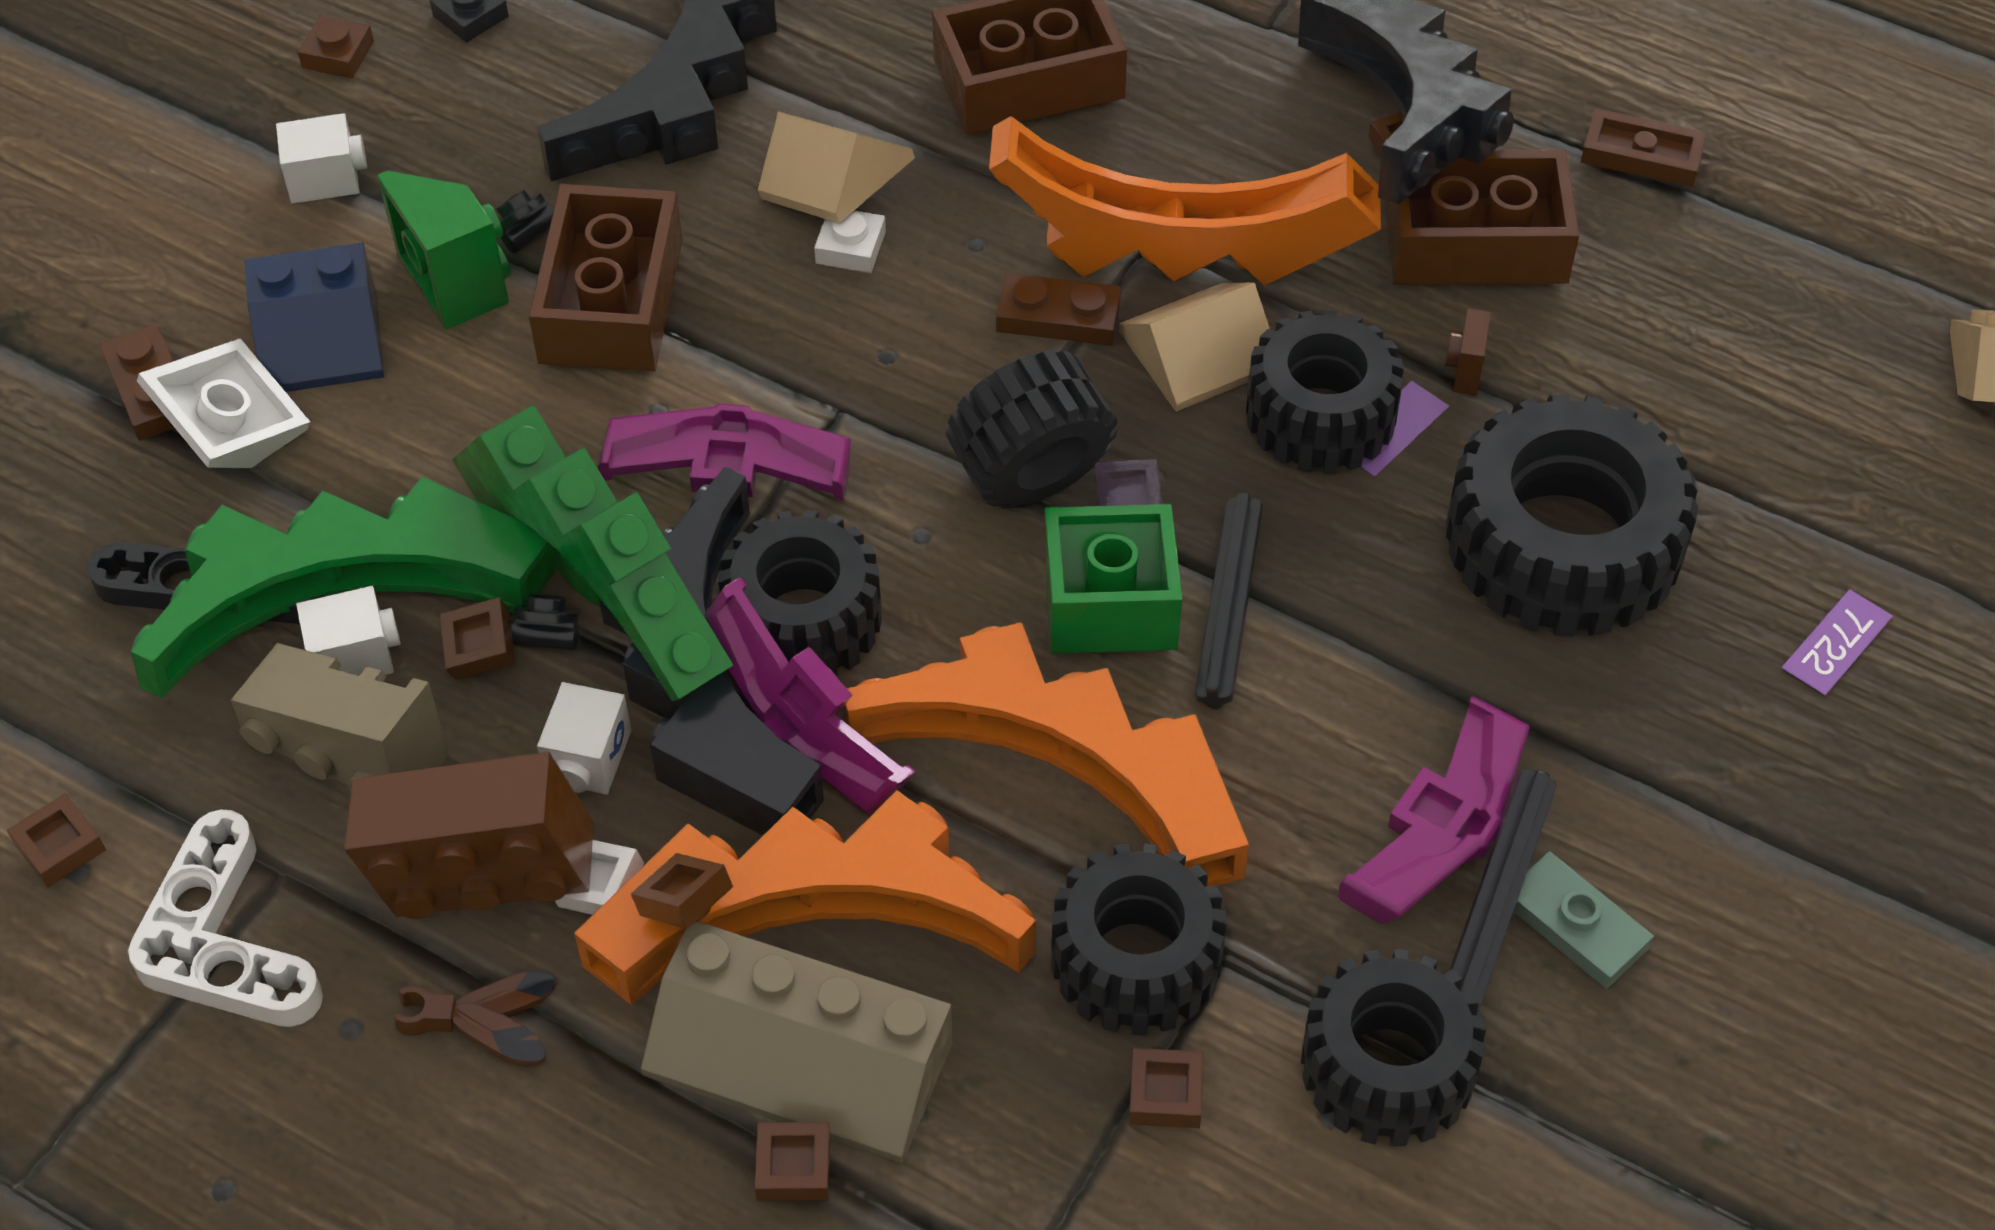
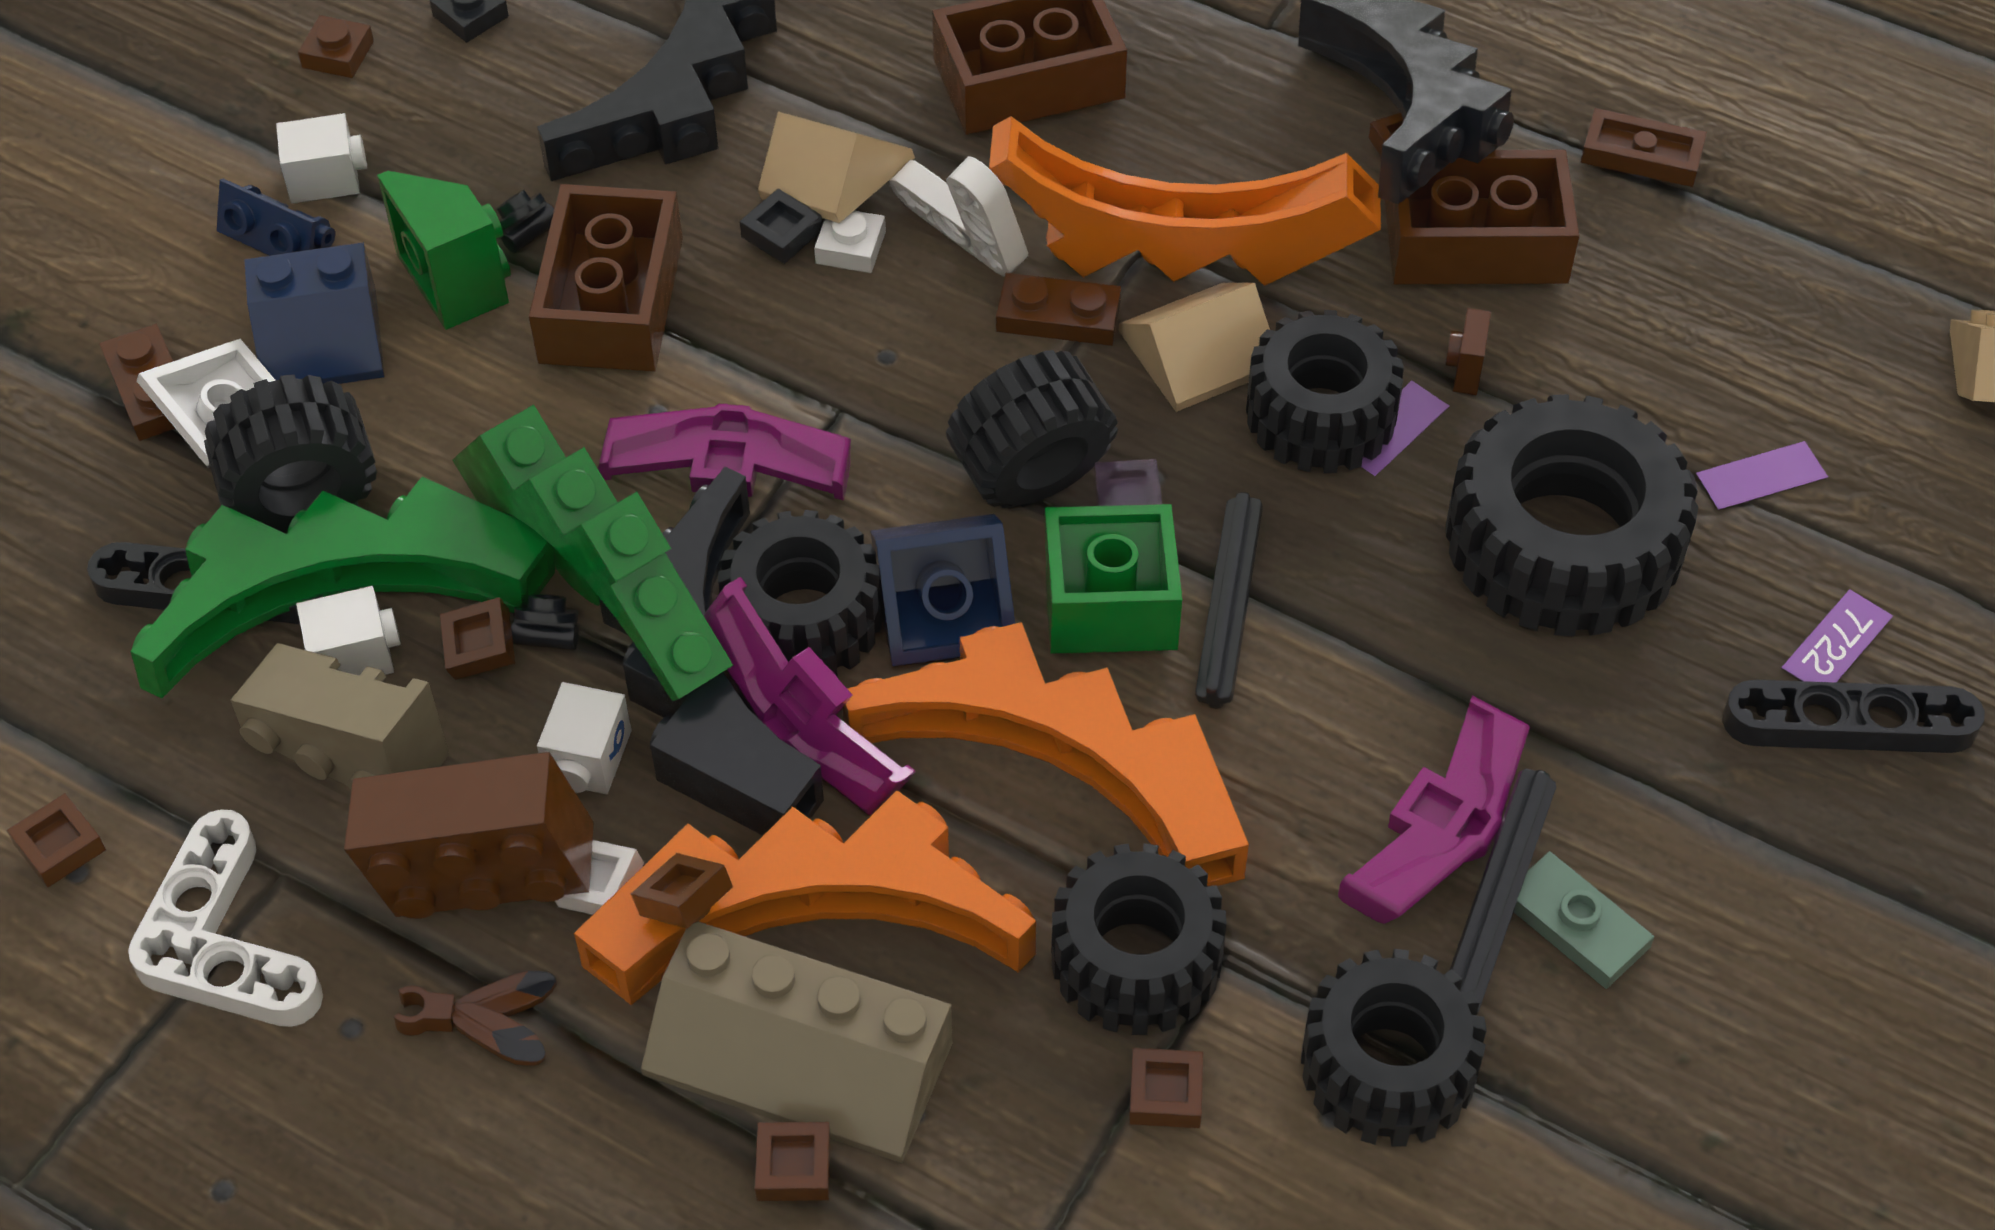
none -> black tyre [204,375,377,534]
none -> dark blue hinge [217,178,336,256]
none -> black plate [739,189,822,264]
none -> dark blue slope [870,514,1015,666]
none -> white beam [889,156,1029,277]
none -> medium lavender sticker [1696,441,1828,510]
none -> black beam [1722,680,1985,753]

